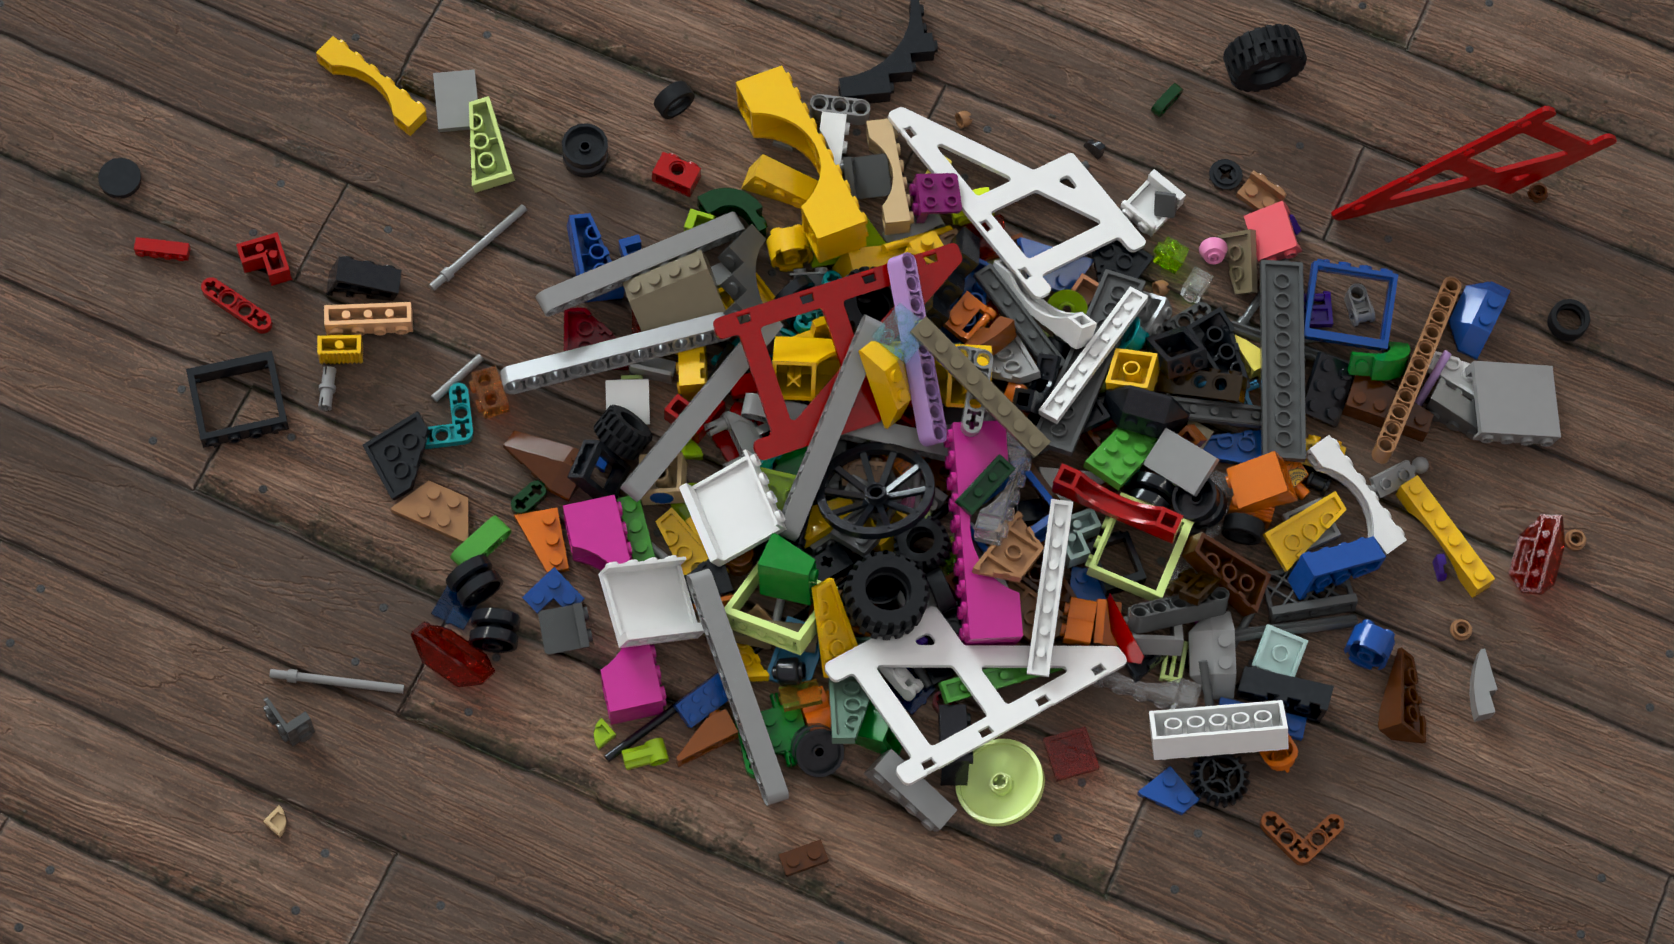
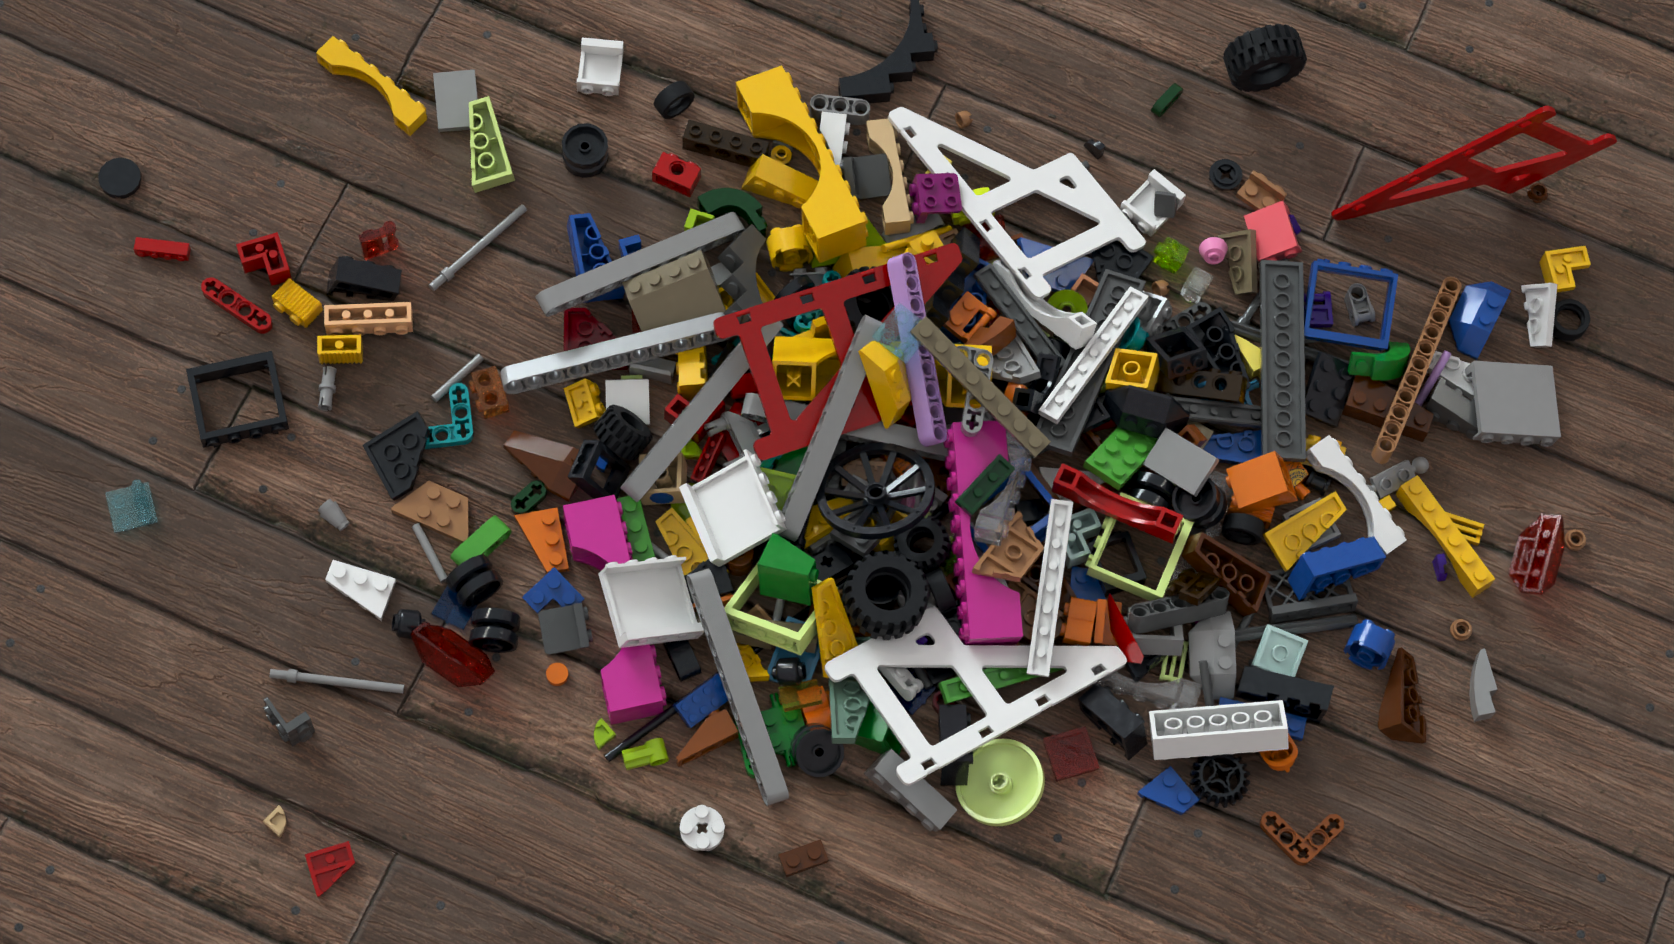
none -> clear light blue hinge [105,480,158,533]
none -> yellow brick [272,278,323,328]
none -> red wing [305,841,356,897]
none -> light grey cone [318,499,350,531]
none -> white wing [325,560,396,621]
none -> clear red plate [358,221,399,260]
none -> black head [392,609,426,639]
none -> light grey bar [412,523,447,583]
none -> orange tile [546,663,568,686]
none -> yellow bracket [563,378,606,429]
none -> white panel [577,38,624,96]
none -> black beam [663,640,702,682]
none -> white plate [680,805,725,851]
none -> dark brown brick [682,120,769,167]
none -> red piece [690,432,727,483]
none -> yellow plate [771,145,792,165]
none -> black wedge [1078,682,1148,761]
none -> yellow piece [1379,495,1396,512]
none -> yellow tile [1446,512,1485,546]
none -> white wing [1521,283,1557,348]
none -> yellow panel [1539,246,1591,292]

